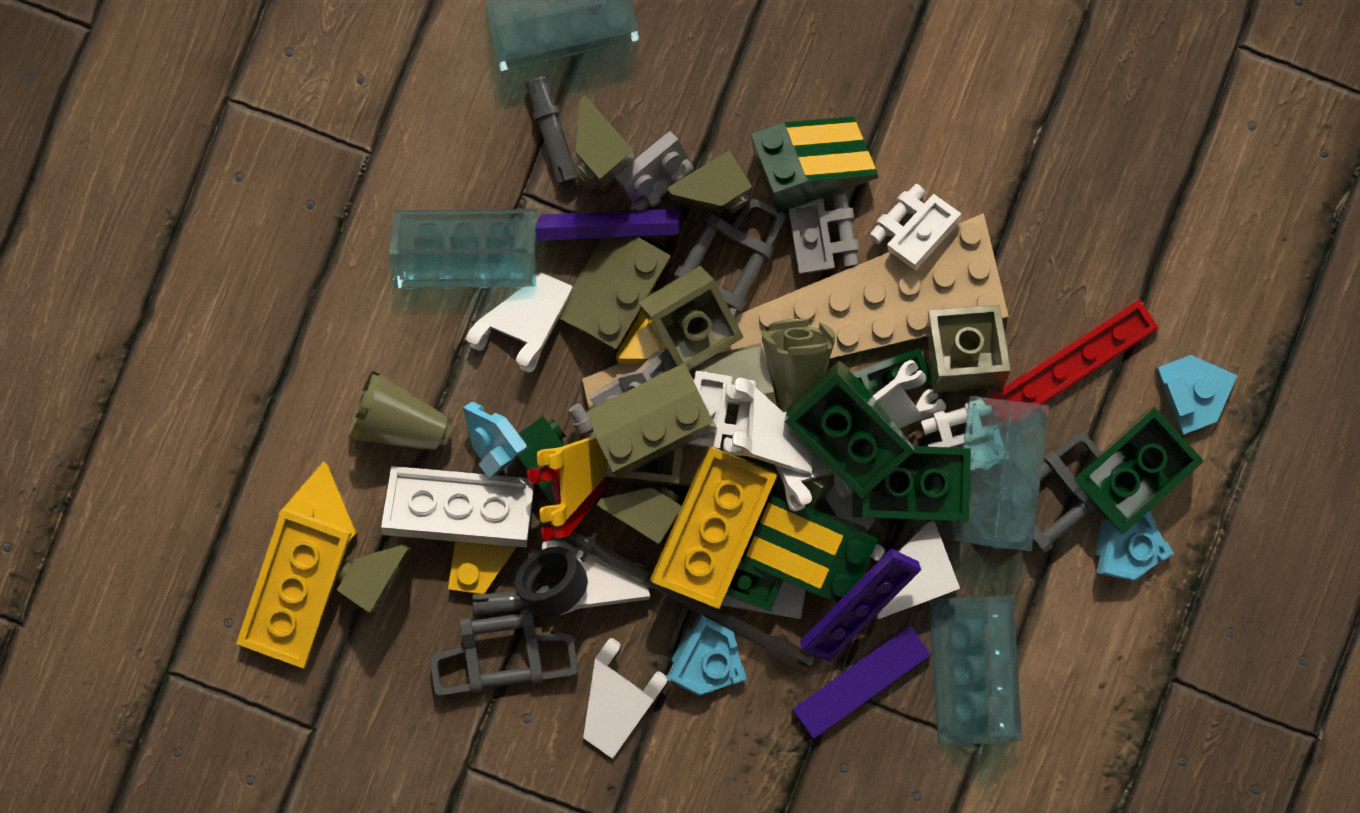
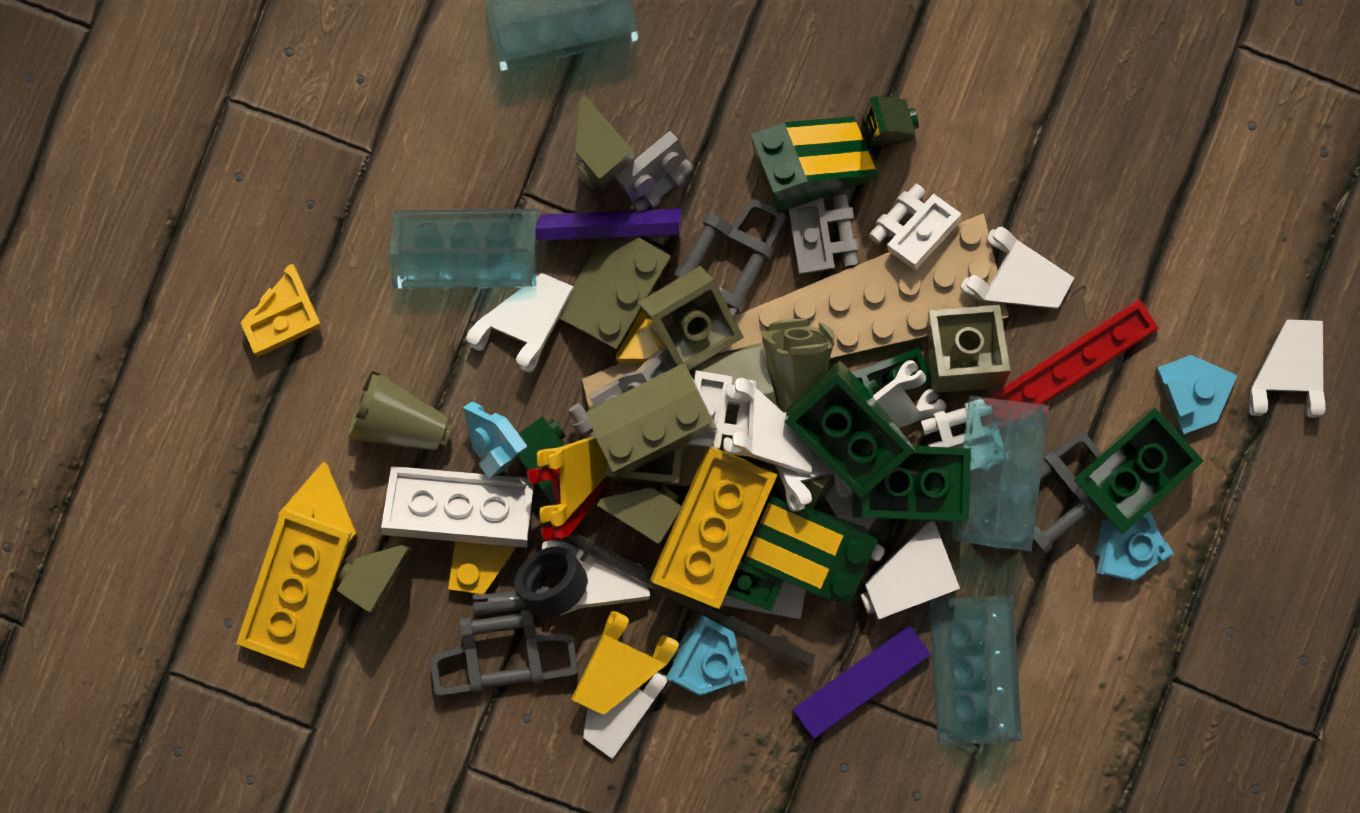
dark grey pin [525,76,579,185] -> none
olive slope [667,150,752,216] -> none
dark purple tile [800,549,921,662] -> none
none -> yellow wing [240,264,322,357]
none -> yellow flag [571,611,679,715]
none -> dark green slope [862,96,919,151]
none -> white flag [960,227,1074,309]
none -> white flag [1248,320,1326,418]

